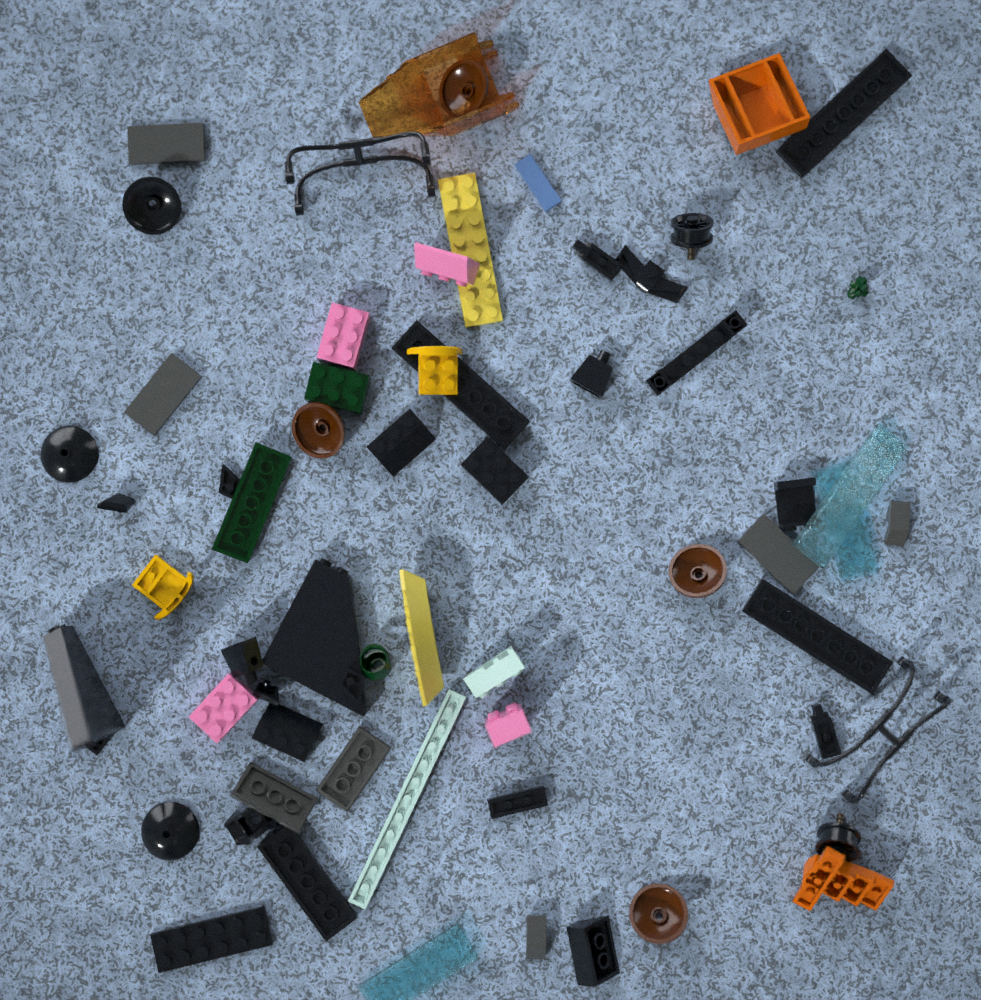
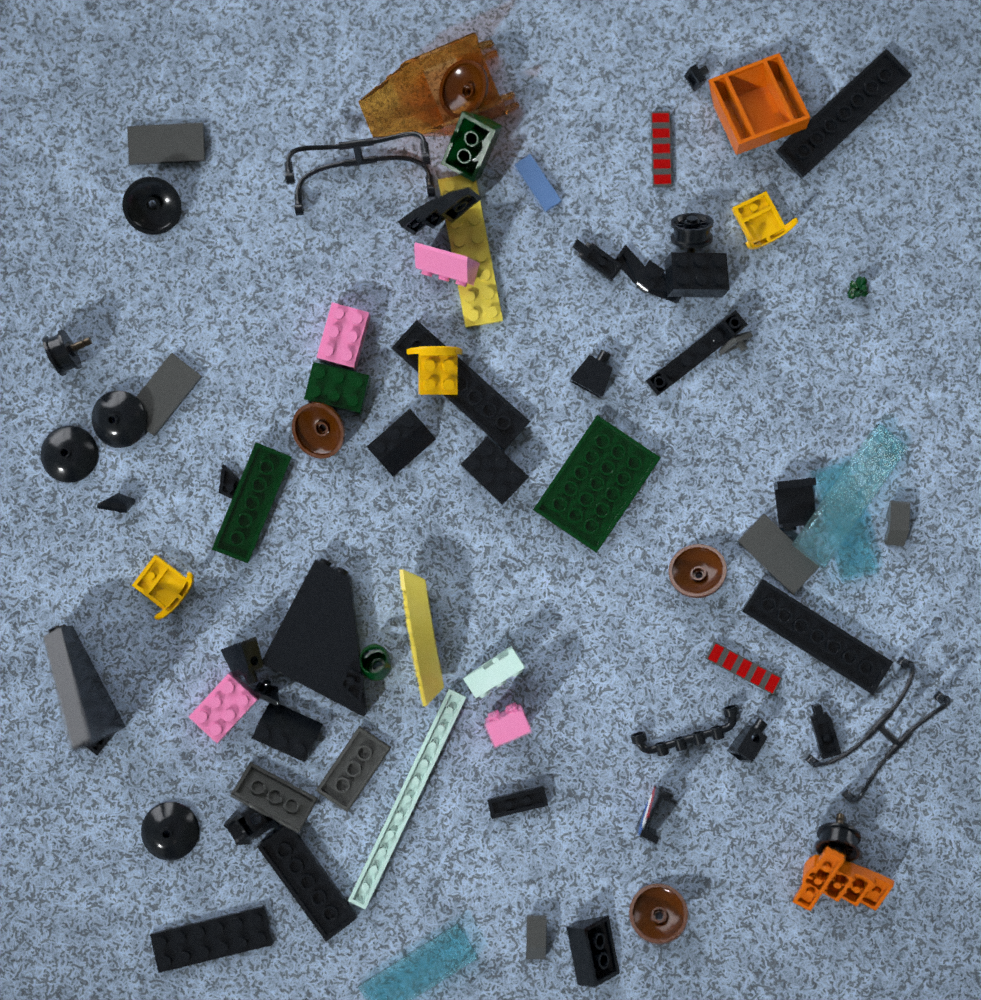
none -> black wheel [42,329,92,376]
none -> black dish [91,391,147,448]
none -> black slope [398,187,481,235]
none -> dark green slope [441,111,503,182]
none -> dark green plate [533,415,661,553]
none -> black bar [630,705,740,756]
none -> black panel [635,786,677,845]
none -> tile [650,111,672,188]
none -> black brick [664,252,730,297]
none -> black tile [684,64,710,91]
none -> tile [705,642,783,695]
none -> dark grey piece [719,332,753,355]
none -> black torso [727,718,768,763]
none -> yellow piece [732,191,798,250]

